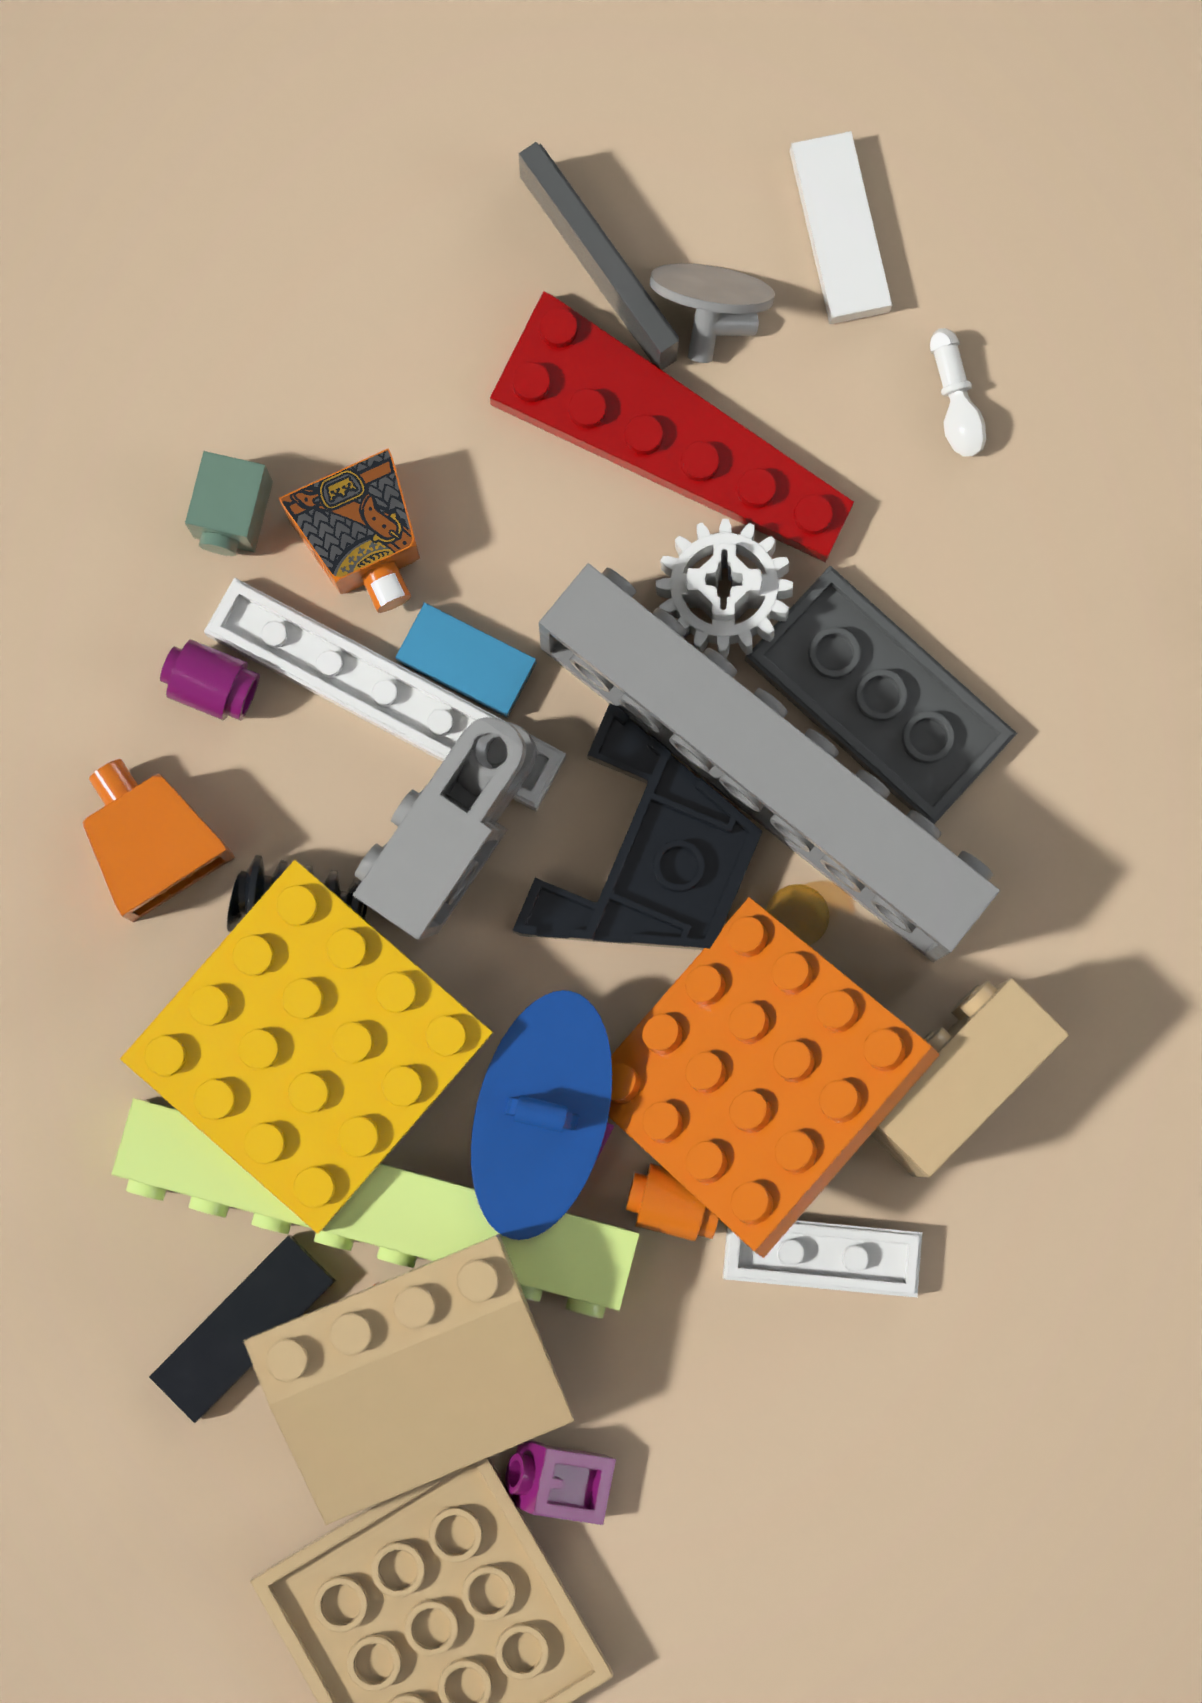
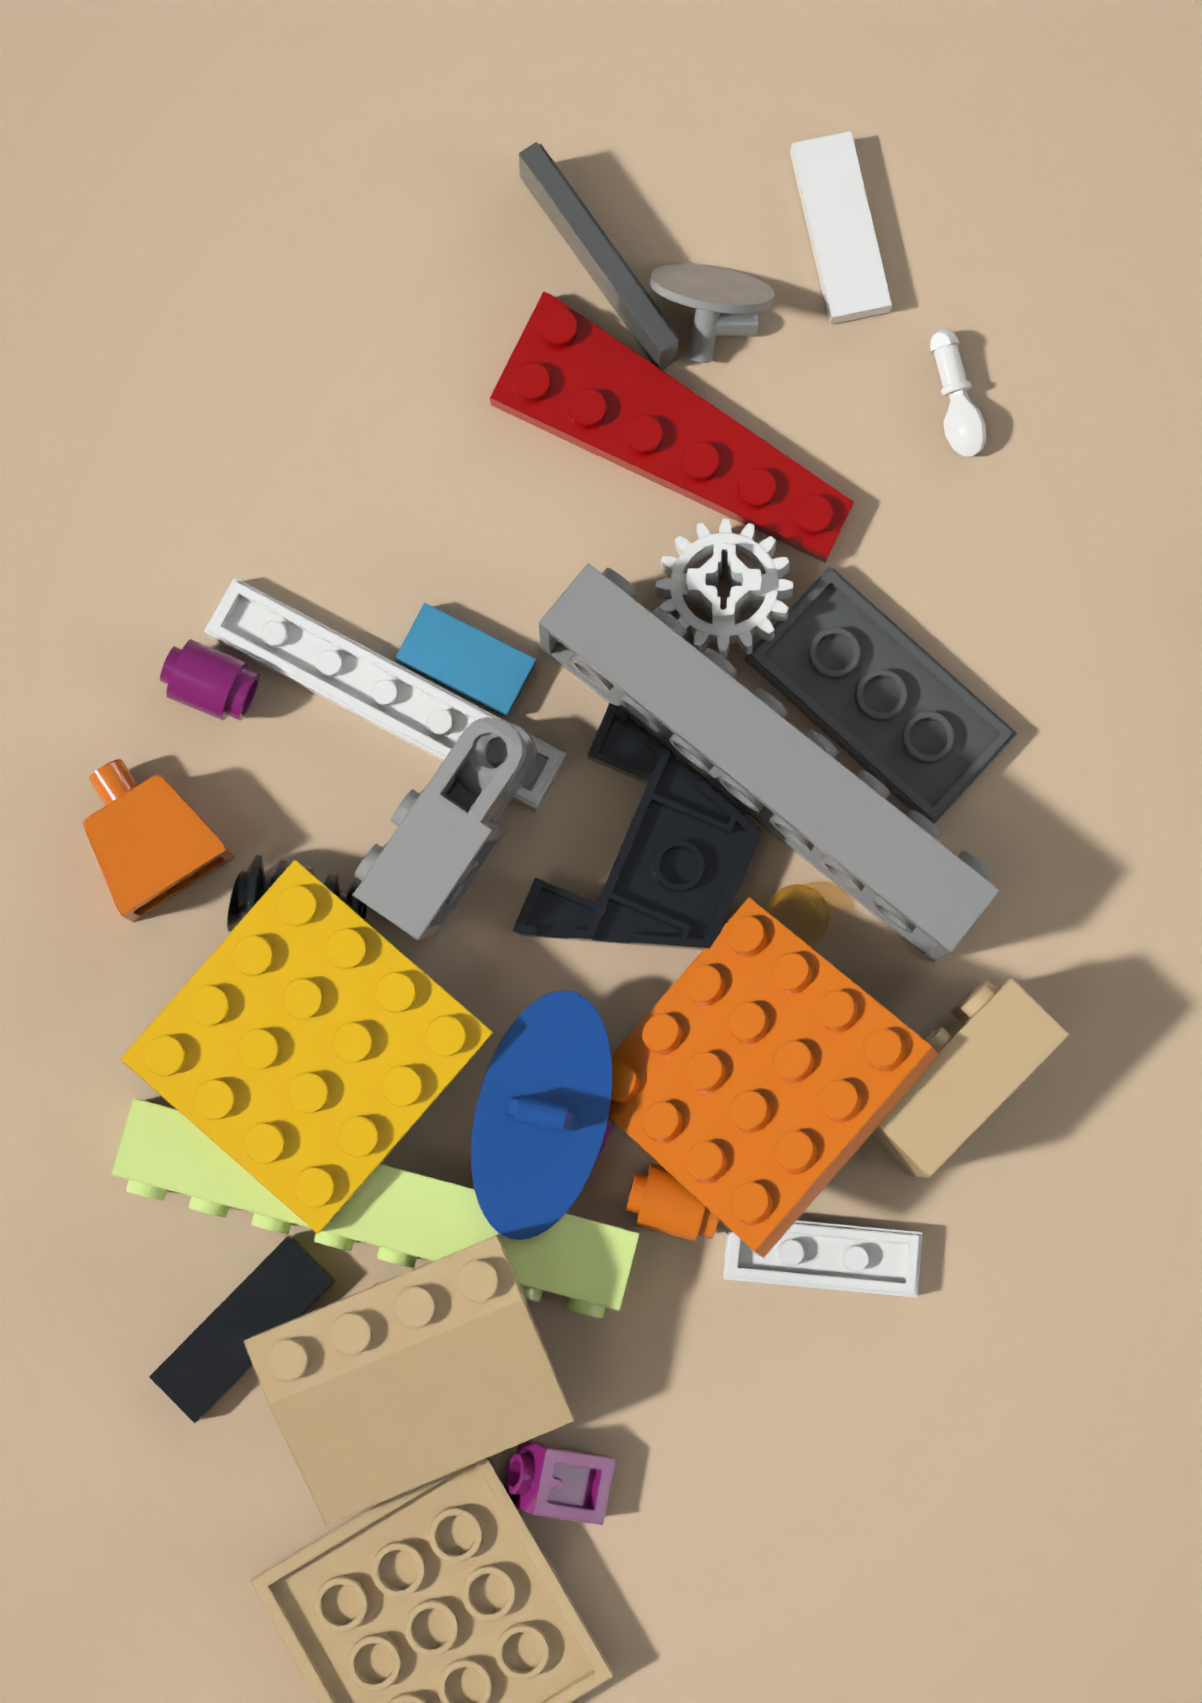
sand green brick [185,451,273,556] -> none
torso [279,448,420,613] -> none

